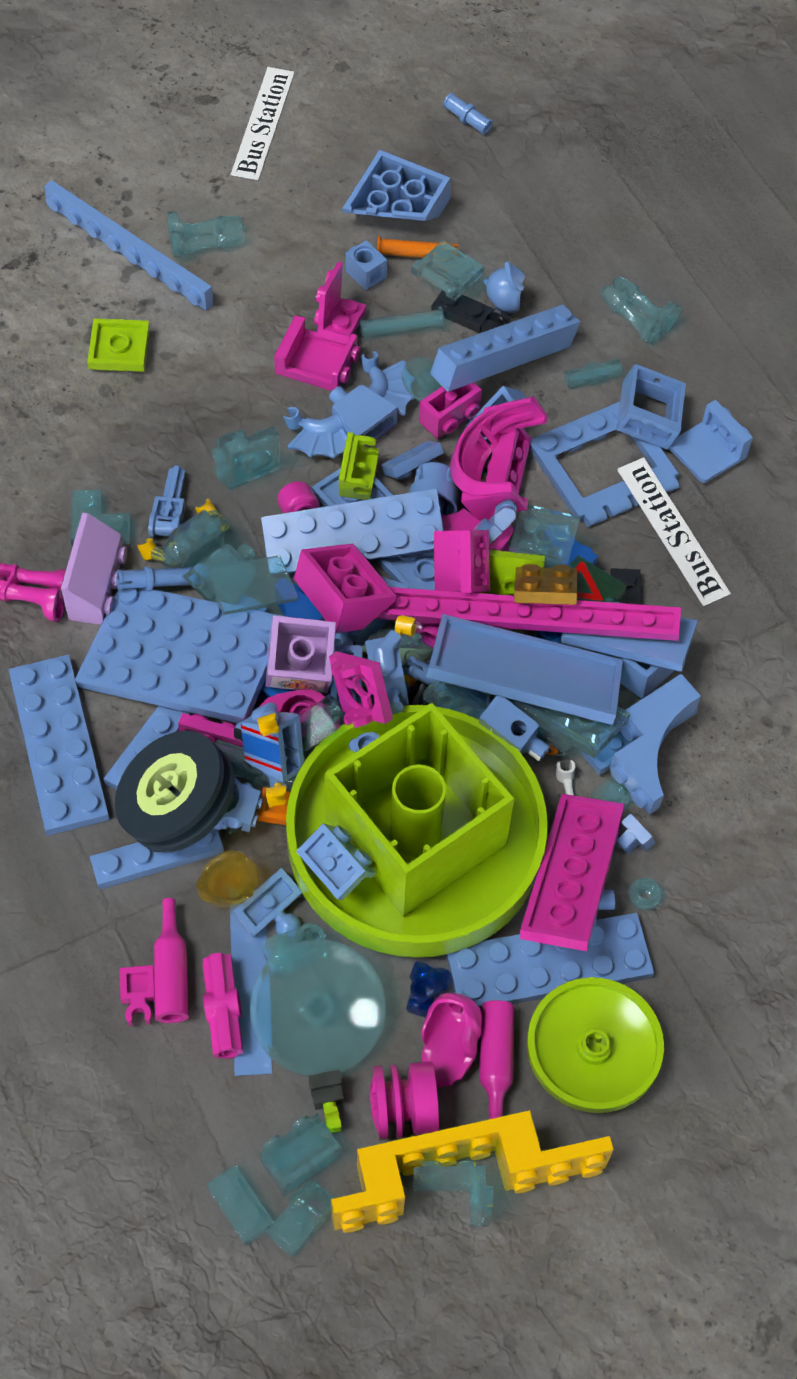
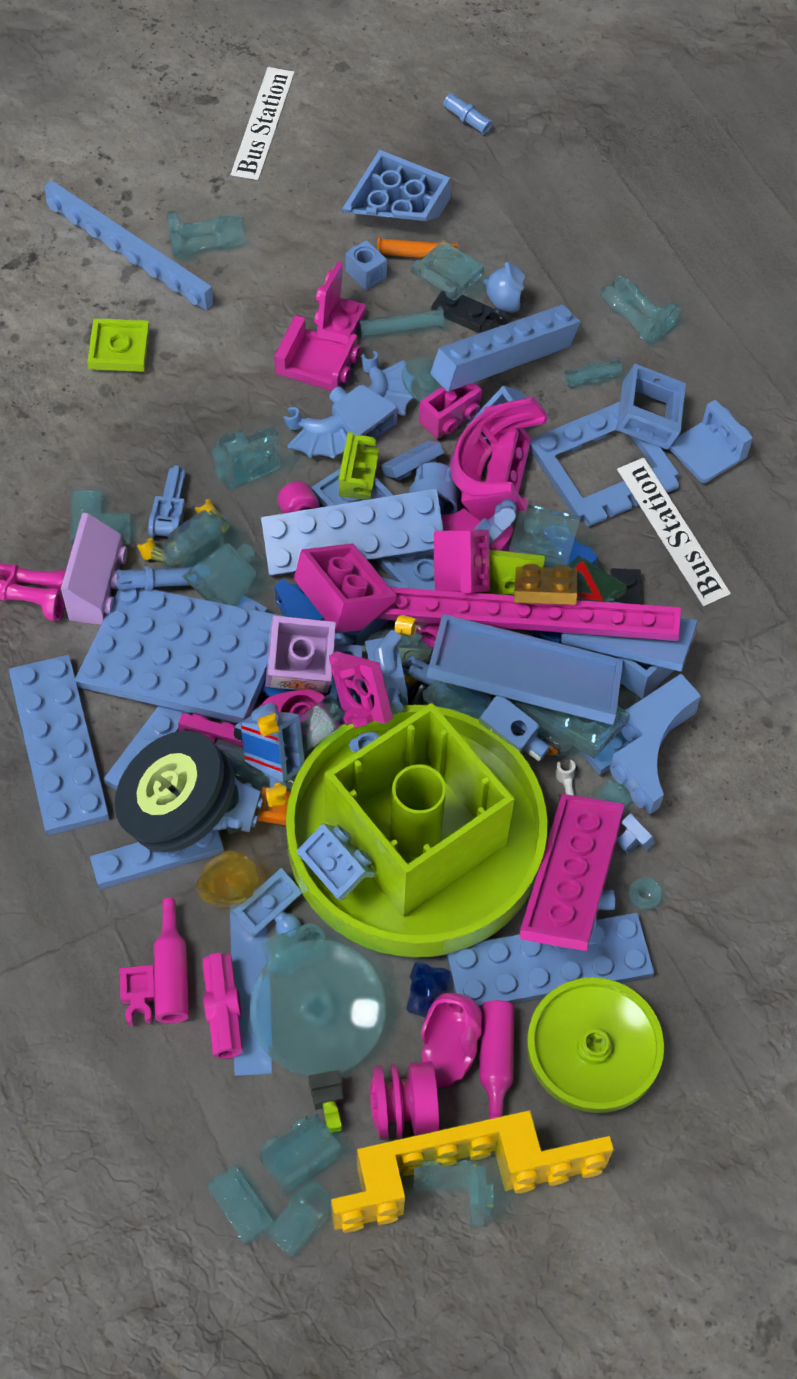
clear light blue piece [206,555,298,615] -> none

